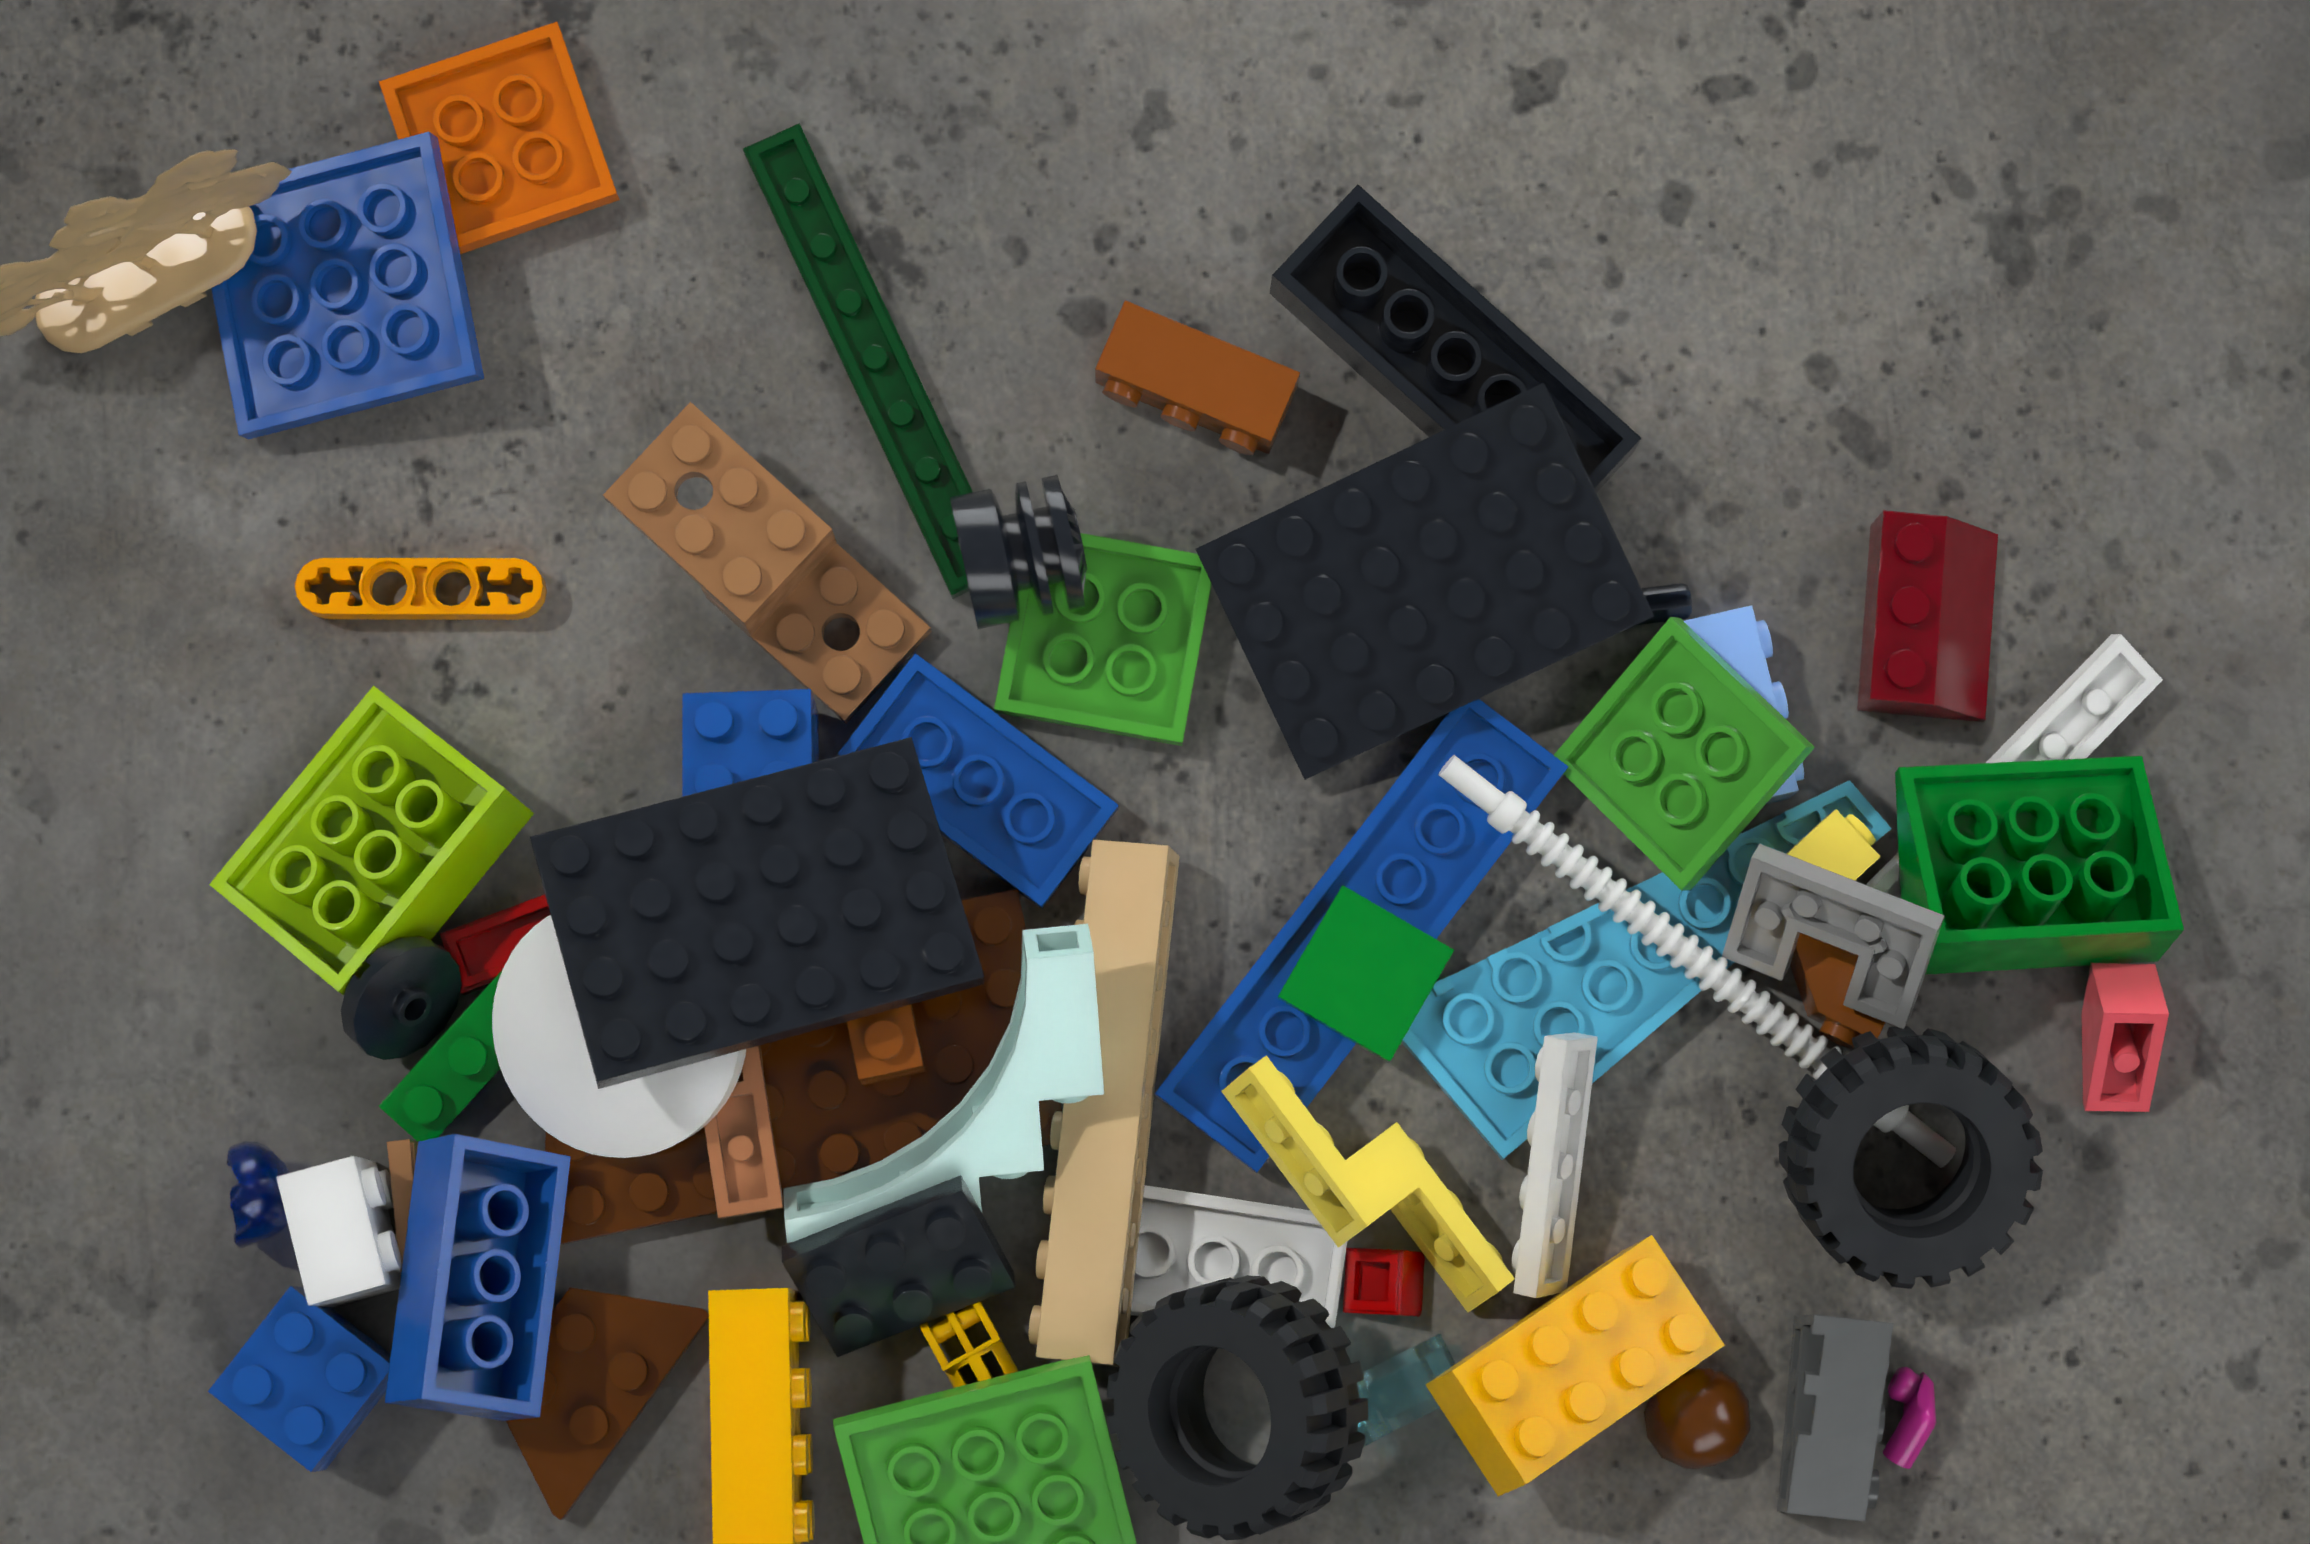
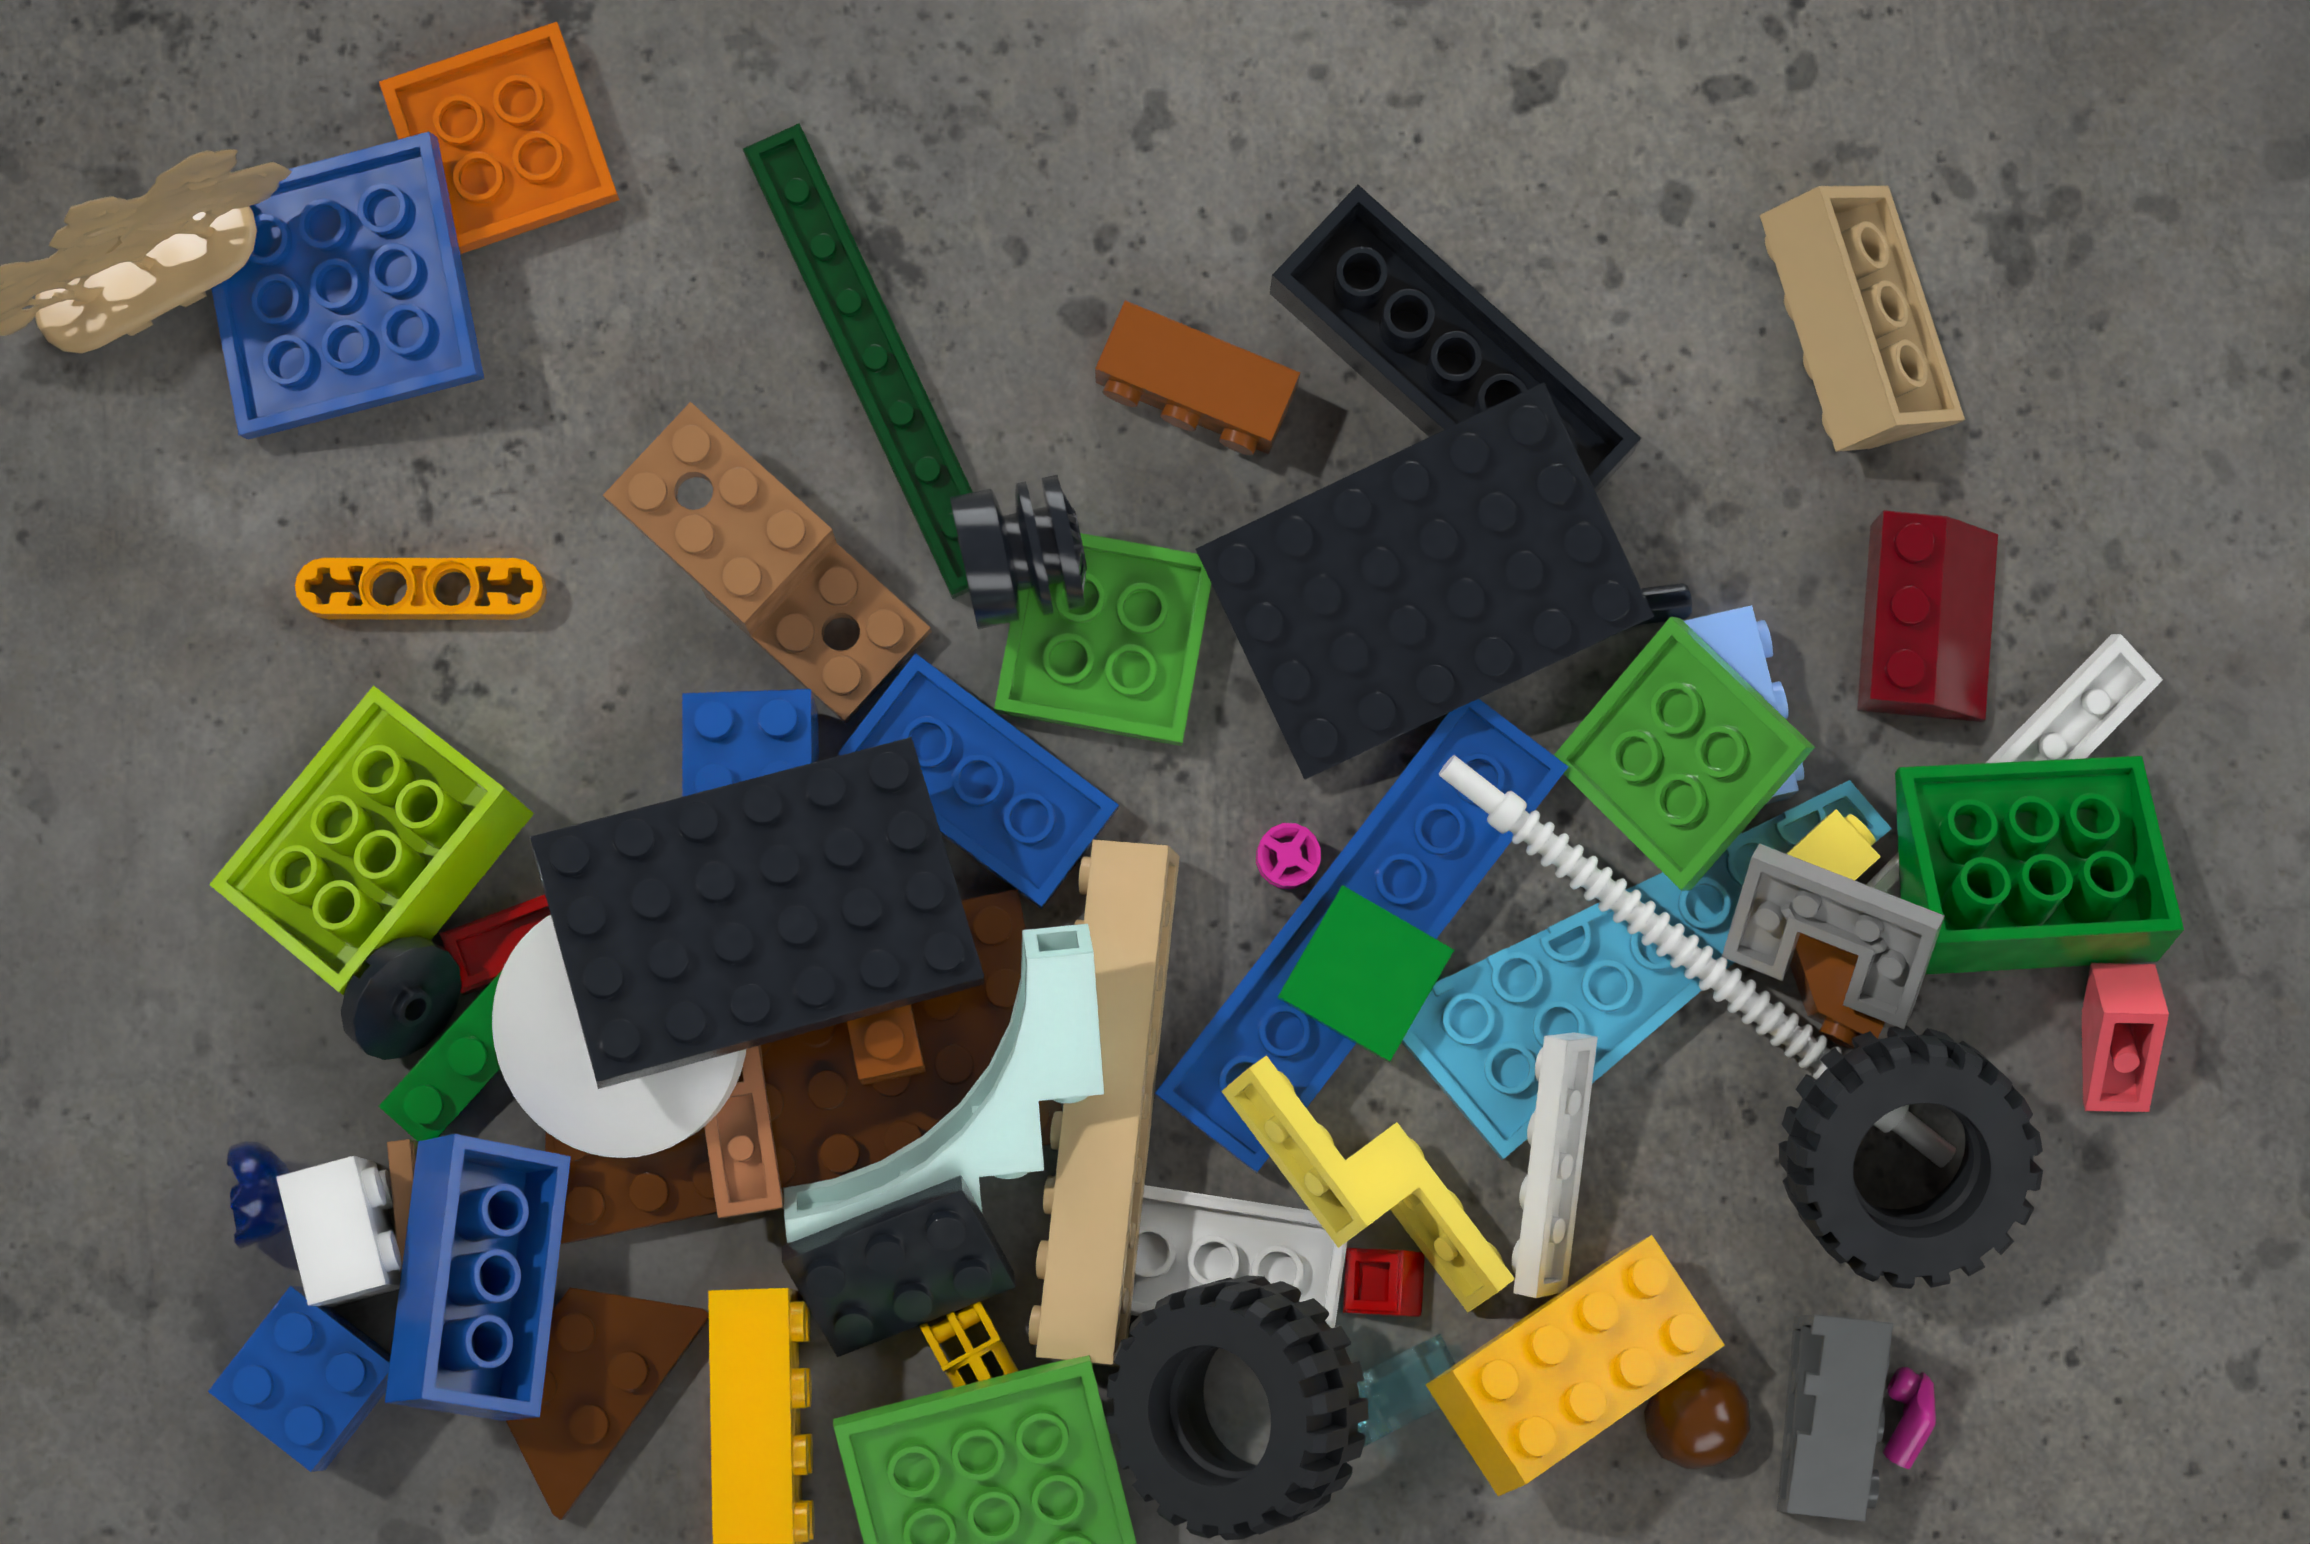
none -> dark pink wheel [1256,823,1321,889]
none -> tan slope [1760,186,1965,452]

